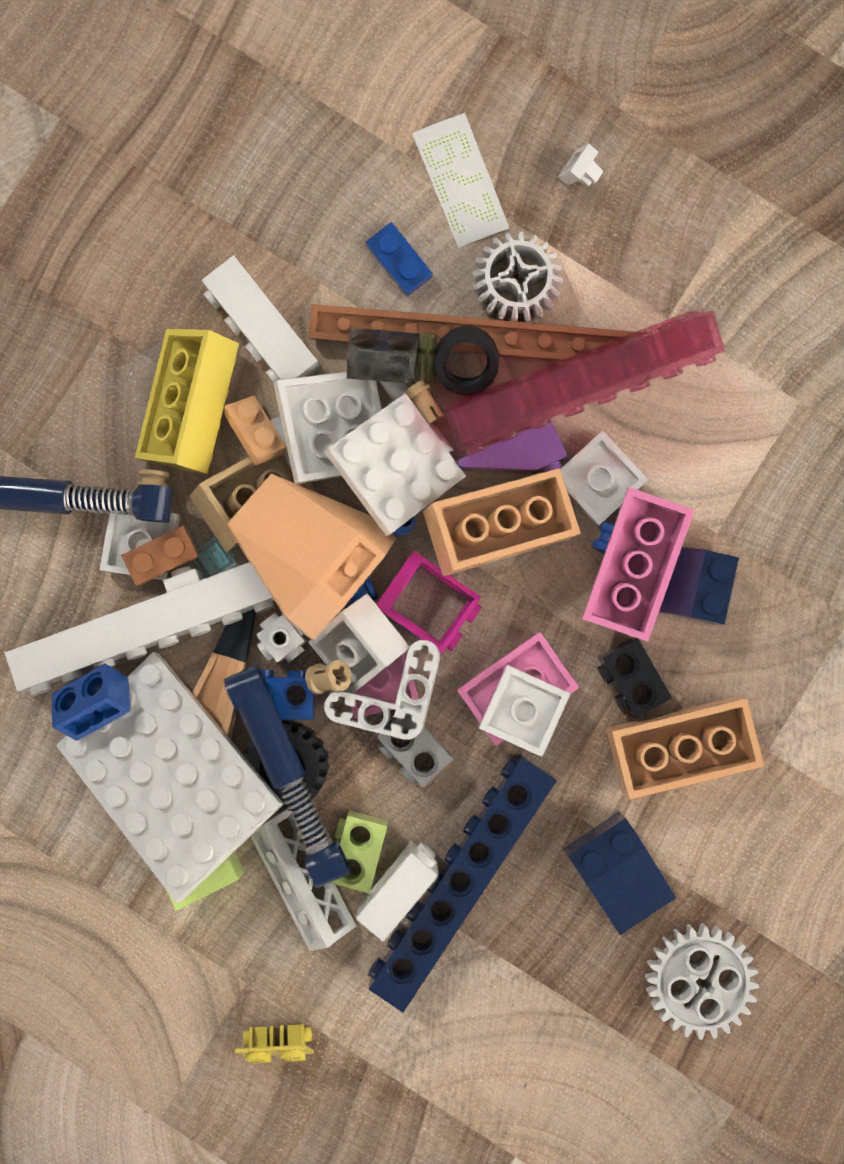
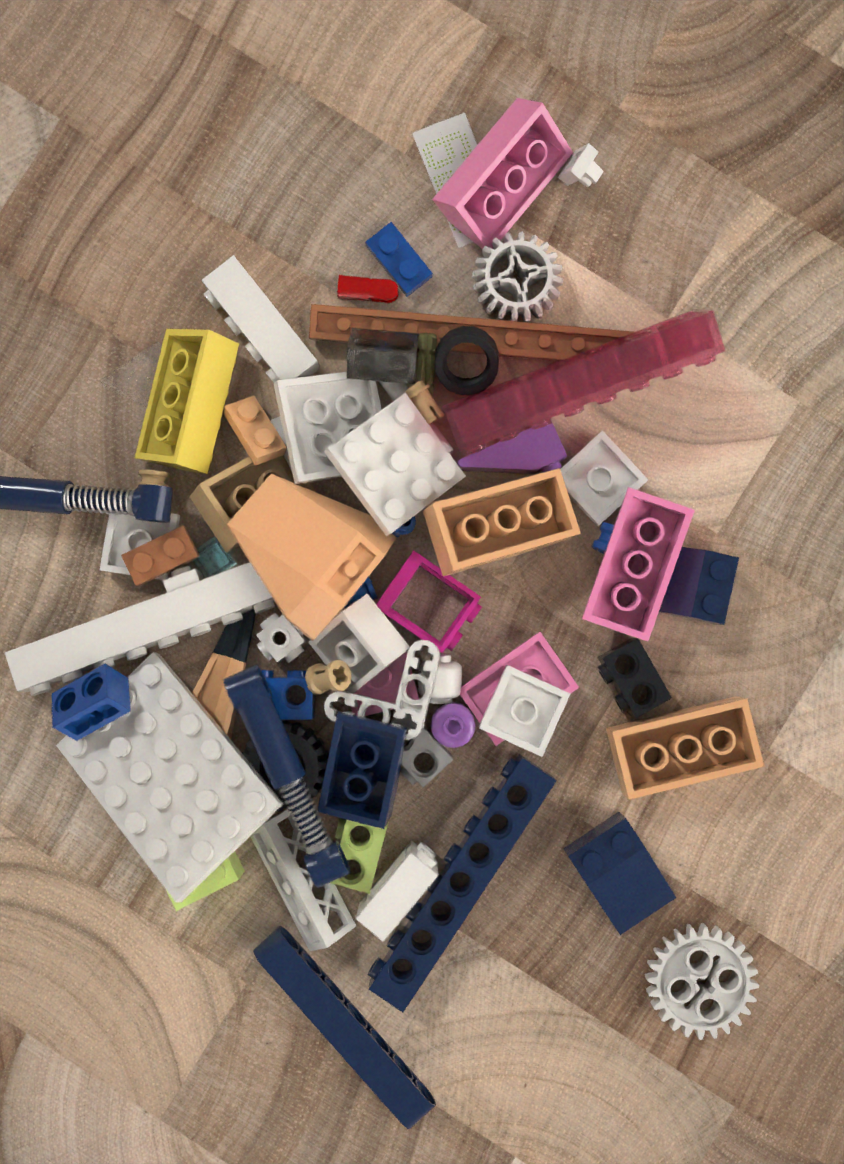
light yellow hinge [235,1024,314,1064] -> none
none -> dark blue beam [253,926,436,1129]
none -> dark blue slope [318,711,407,829]
none -> red bar [337,275,399,303]
none -> white head [418,653,462,704]
none -> medium lavender head [431,702,476,748]
none -> bright pink slope [432,98,573,249]

